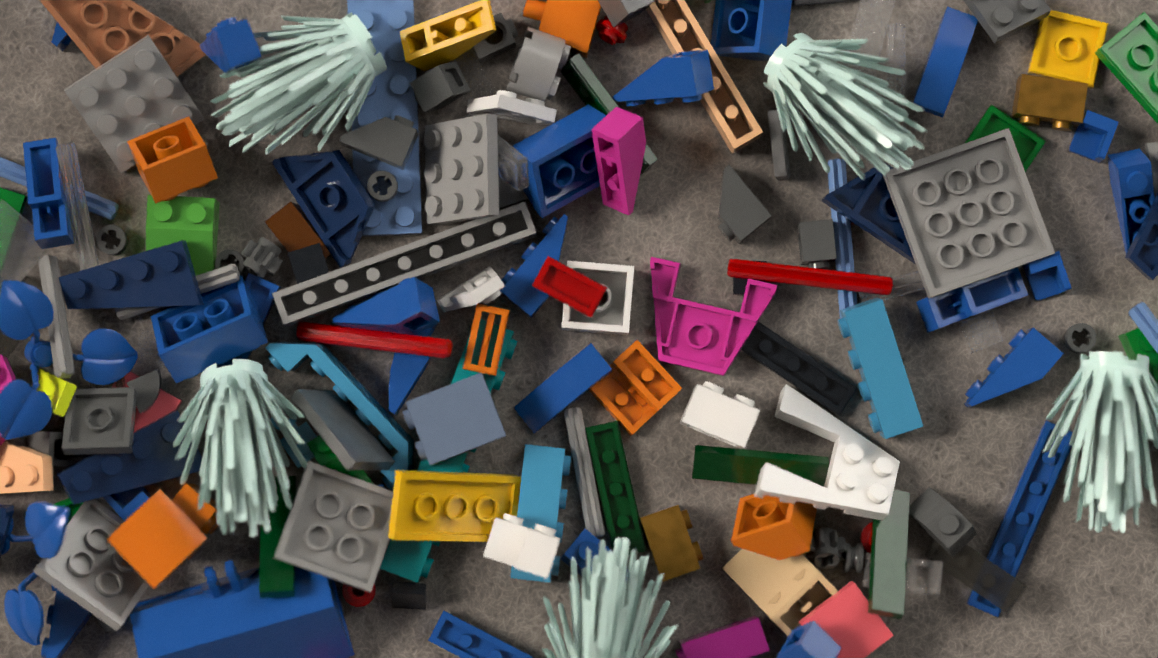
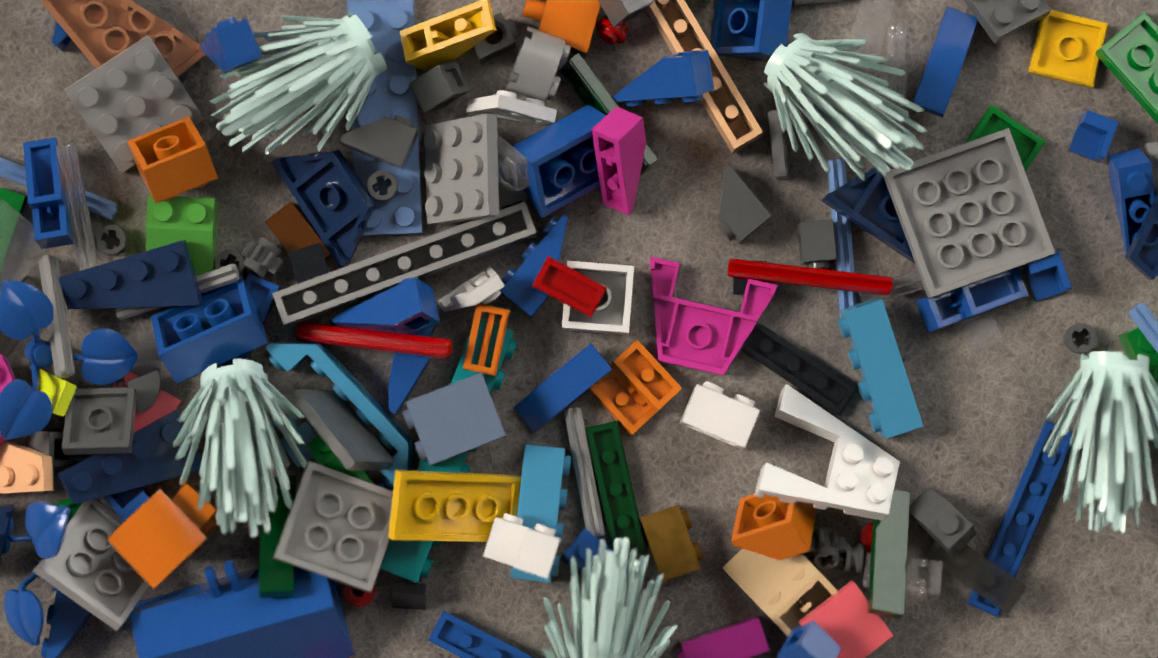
dark green tile [692,445,829,487] -> none
blue slope [964,327,1064,407] -> none
pearl gold brick [1012,74,1088,131] -> none

